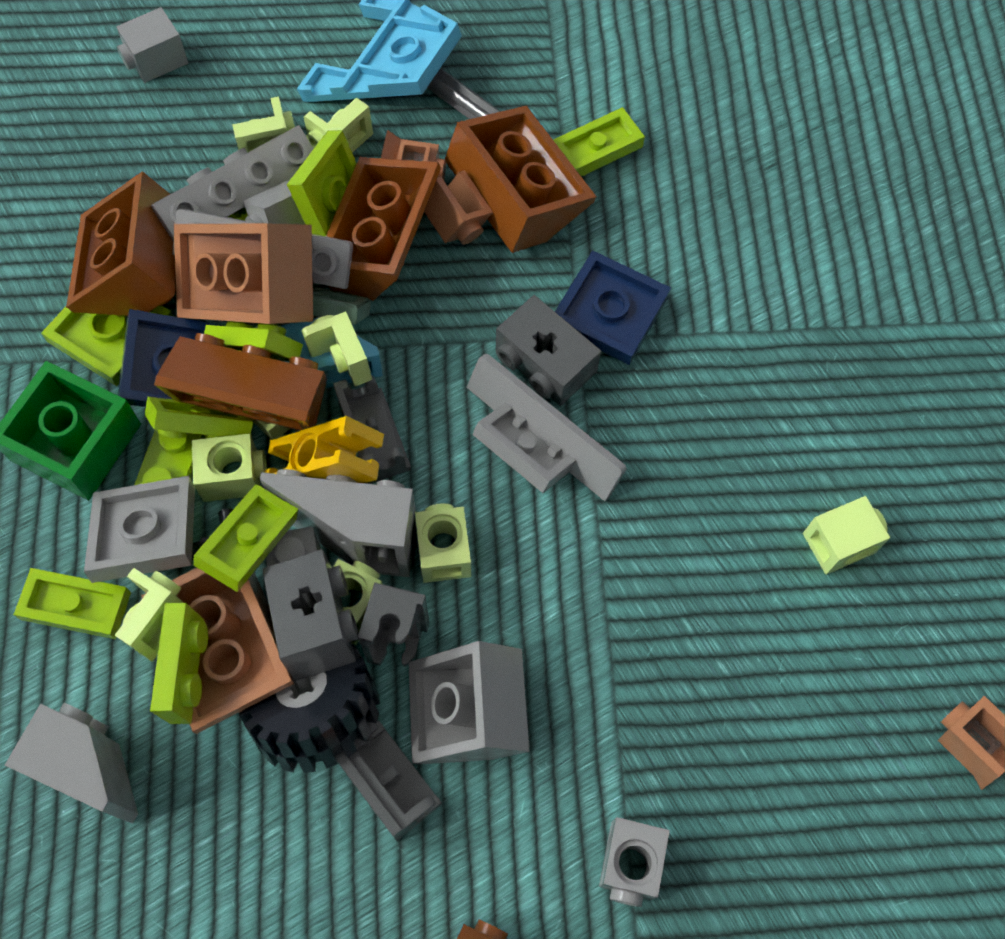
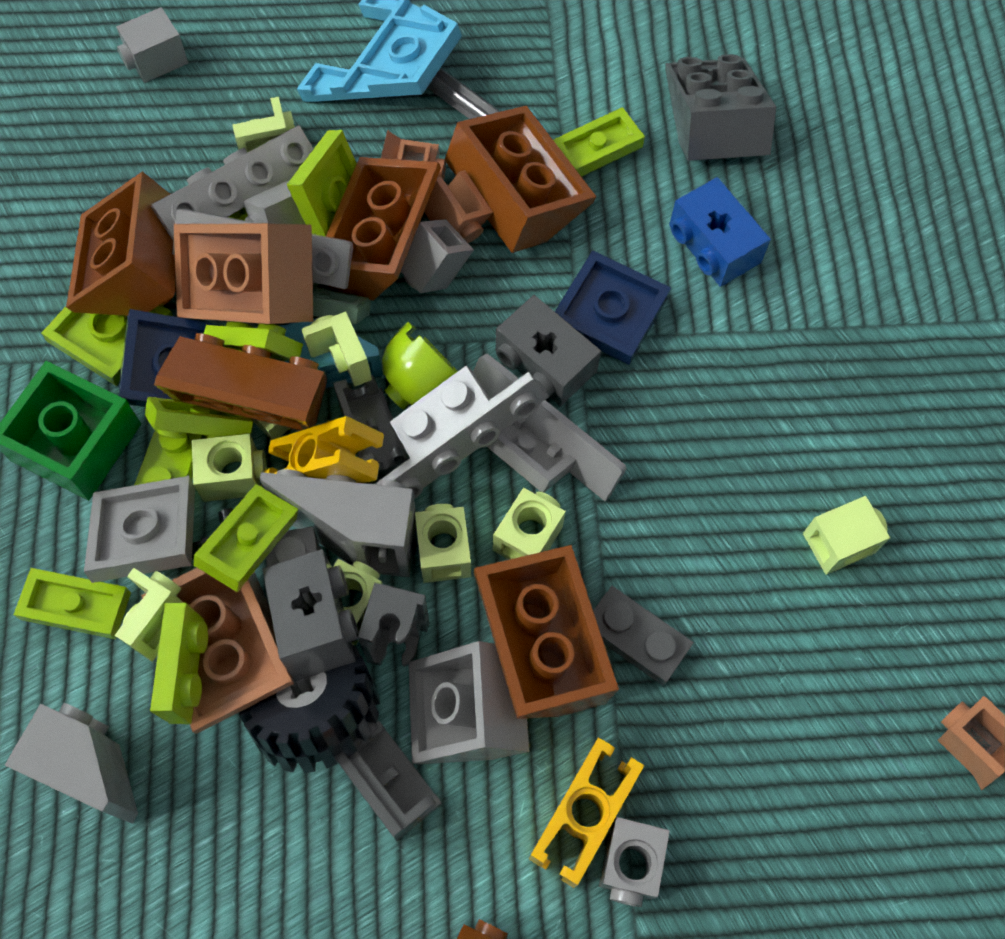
yellowish green bracket [303,98,373,153] -> none
none -> light grey bracket [374,365,549,499]
none -> lime cylinder [382,322,458,410]
none -> light grey brick [401,219,474,293]
none -> dark orange slope [474,545,619,719]
none -> yellowish green brick [493,487,566,560]
none -> yellow piece [529,737,644,888]
none -> dark grey plate [593,585,694,686]
none -> dark grey slope [665,54,776,161]
none -> blue brick [669,177,771,287]

